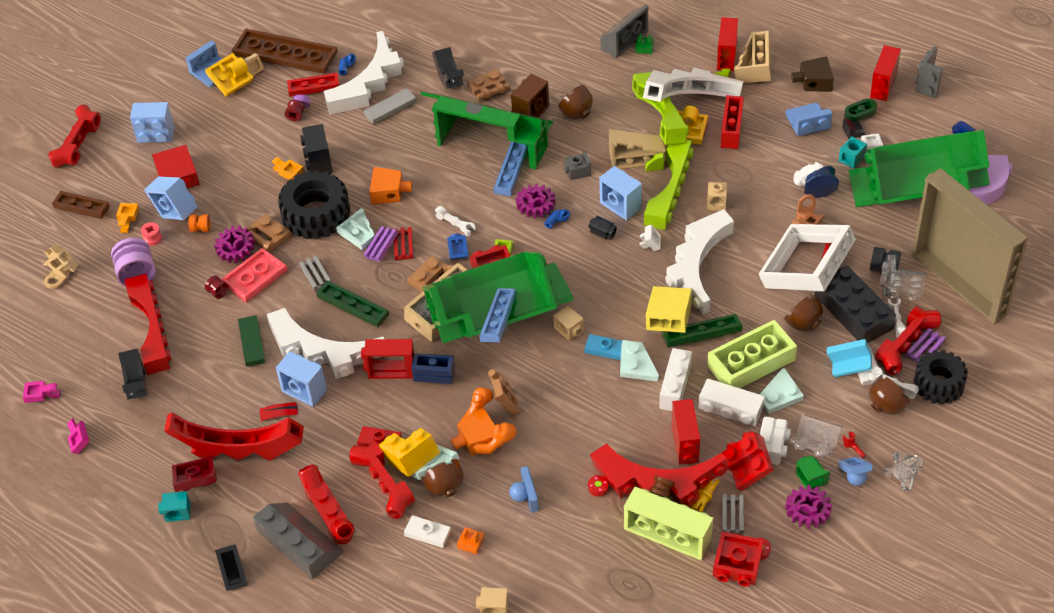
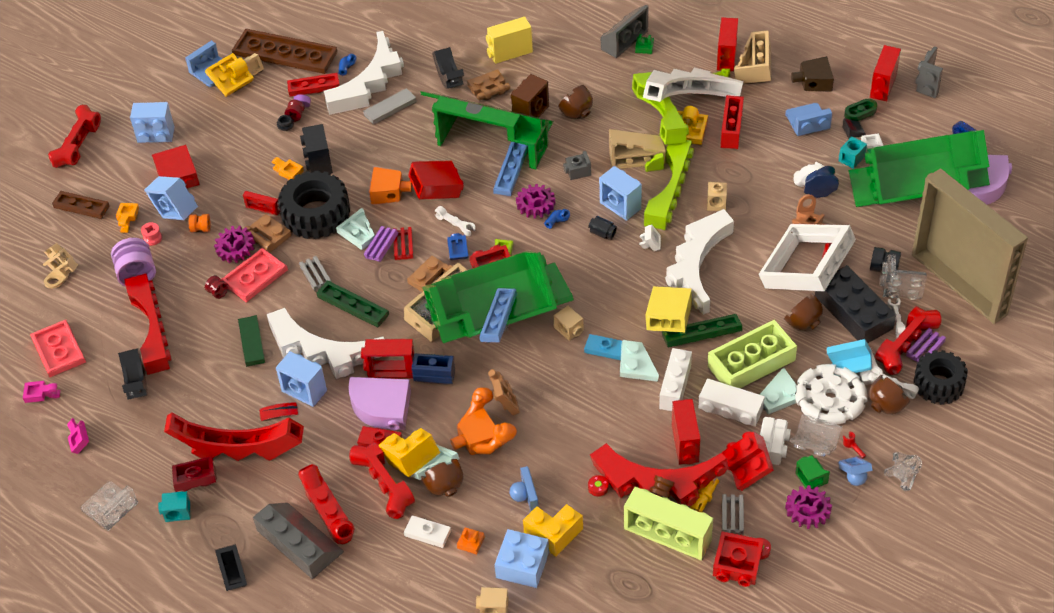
none -> coral tile [30,320,86,378]
none -> clear bracket [81,482,138,531]
none -> red tile [243,191,280,215]
none -> black plate [277,115,294,131]
none -> lavender brick [349,377,411,431]
none -> red brick [408,160,464,200]
none -> light yellow brick [486,17,533,64]
none -> light blue brick [494,529,549,588]
none -> yellow brick [523,504,583,557]
none -> white plate [795,364,868,425]

